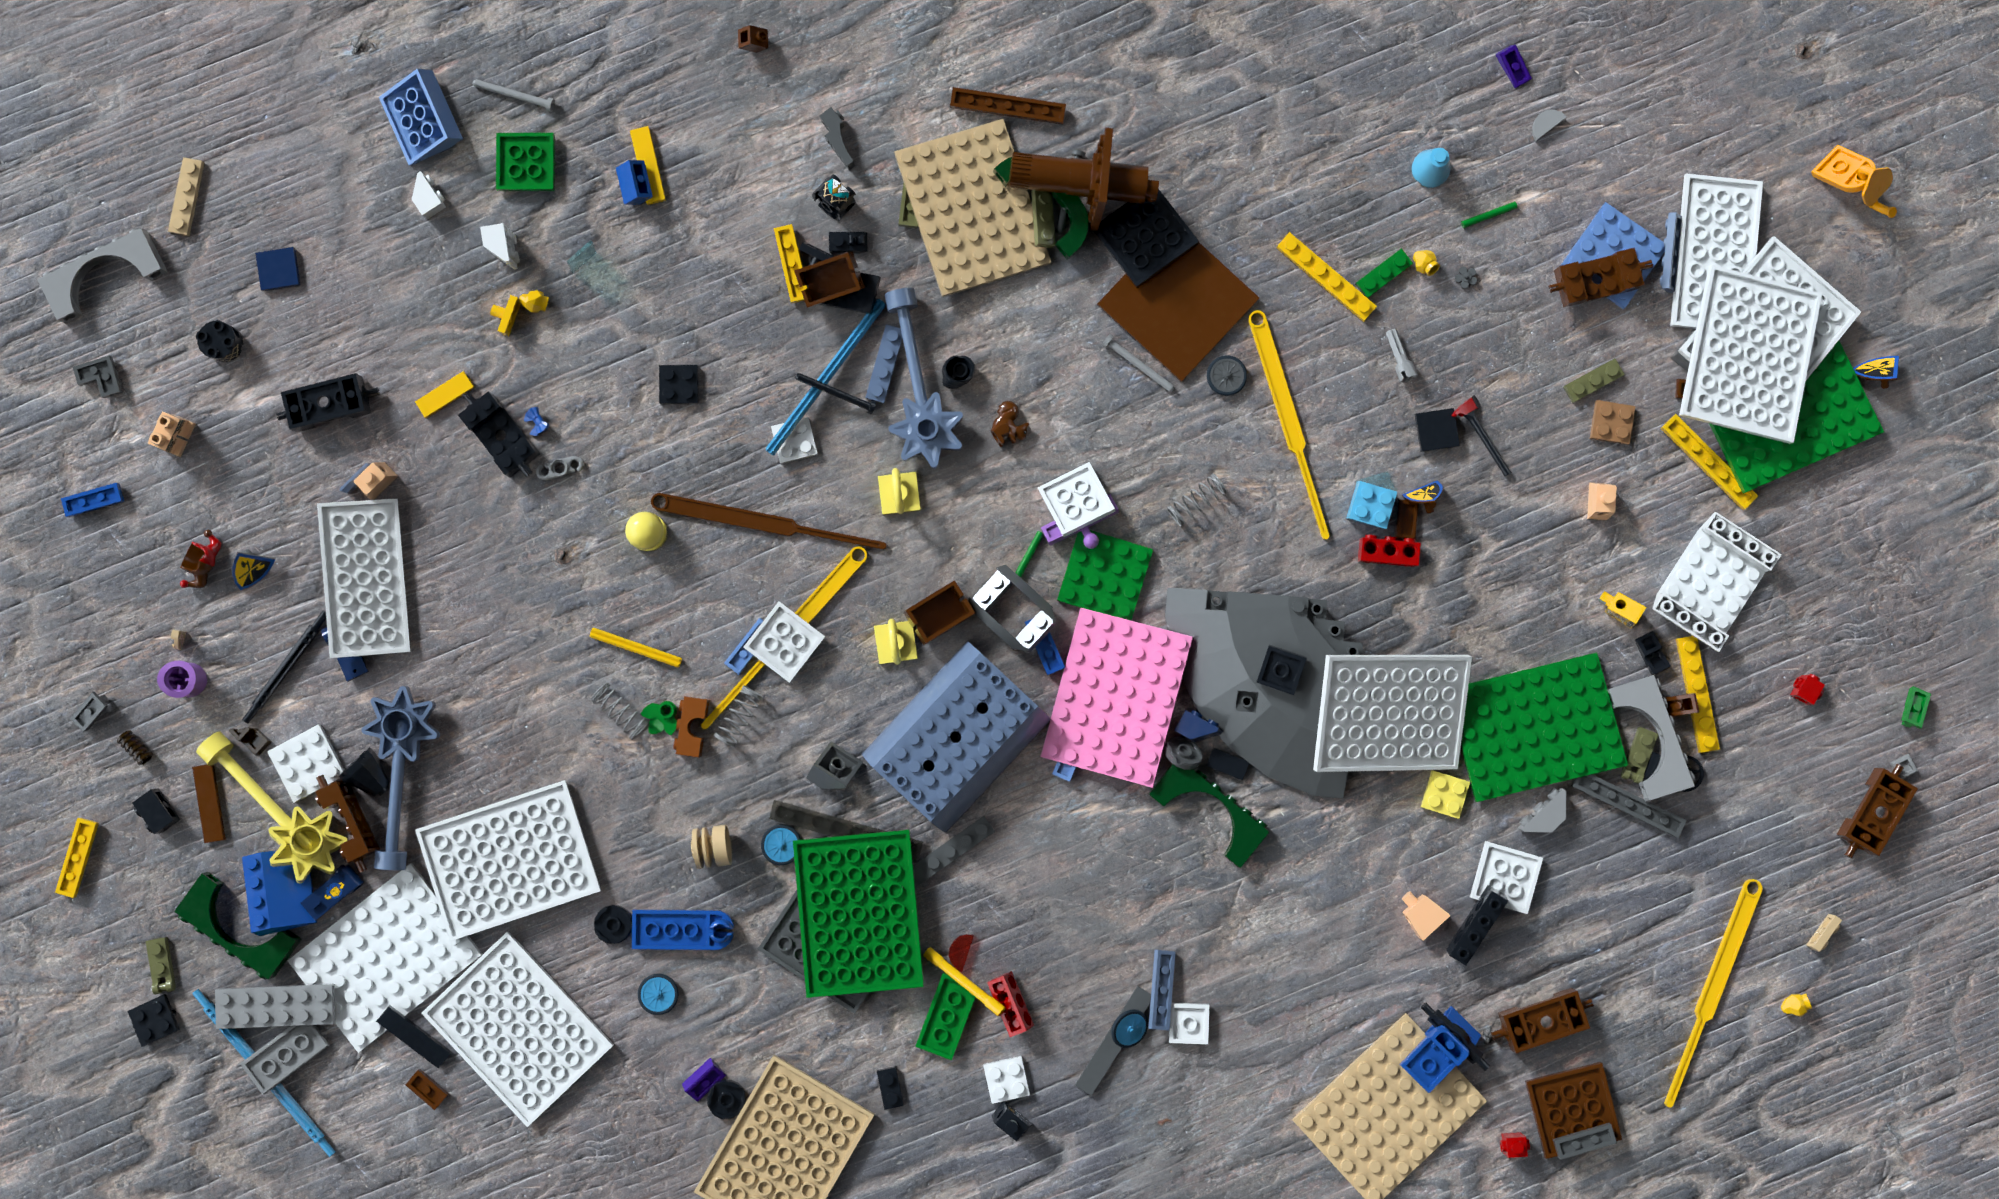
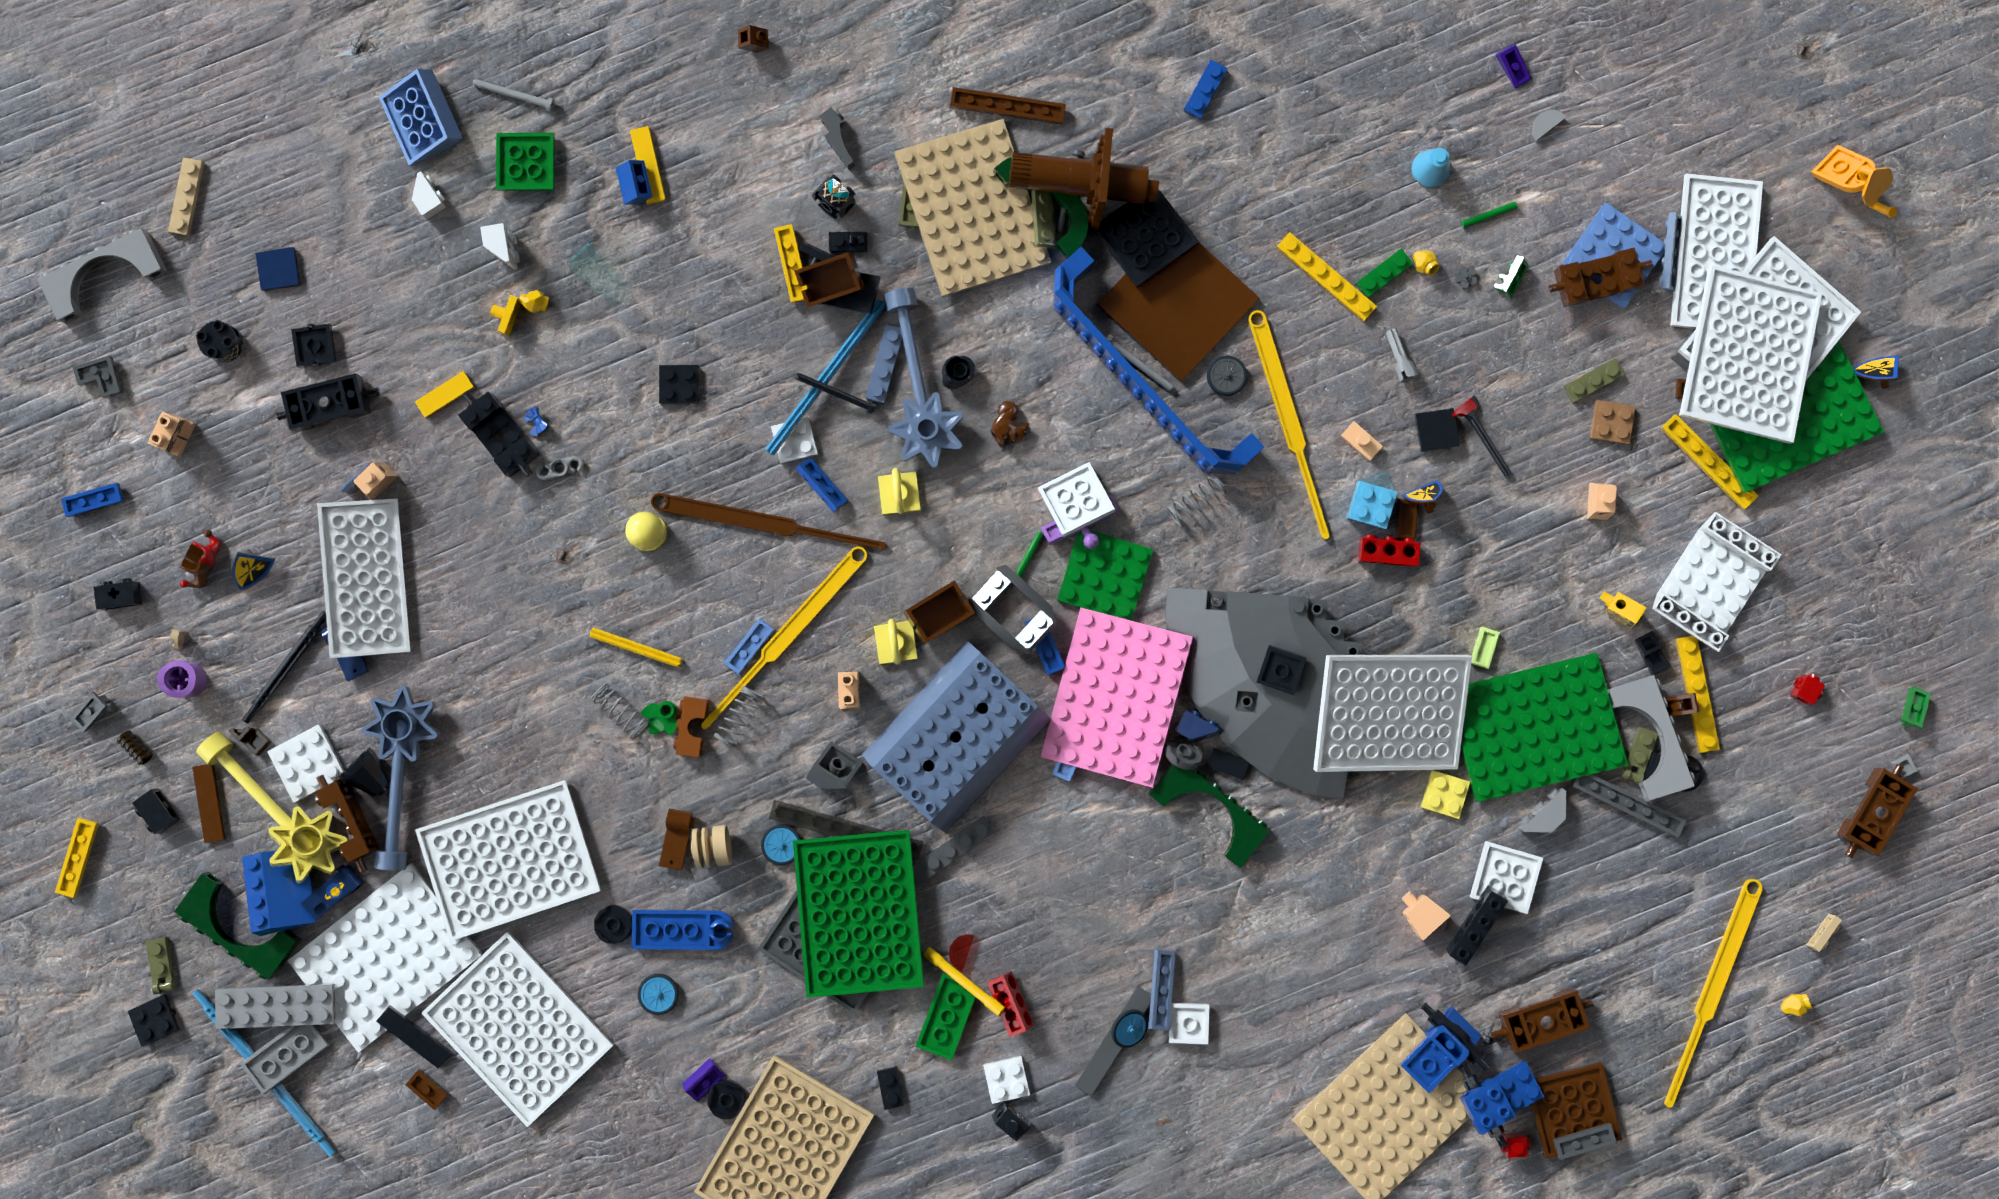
white plate [744,601,825,683] -> none
none -> black brick [93,578,142,610]
none -> black plate [291,324,337,368]
none -> reddish brown door [659,808,696,871]
none -> blue plate [796,457,848,512]
none -> light nougat hips [838,671,860,709]
none -> blue arch [1053,247,1264,475]
none -> blue plate [1183,60,1228,120]
none -> light nougat tile [1340,421,1383,461]
none -> blue piece [1459,1060,1544,1148]
none -> yellowish green tile [1471,627,1500,669]
none -> plate [1494,255,1529,299]

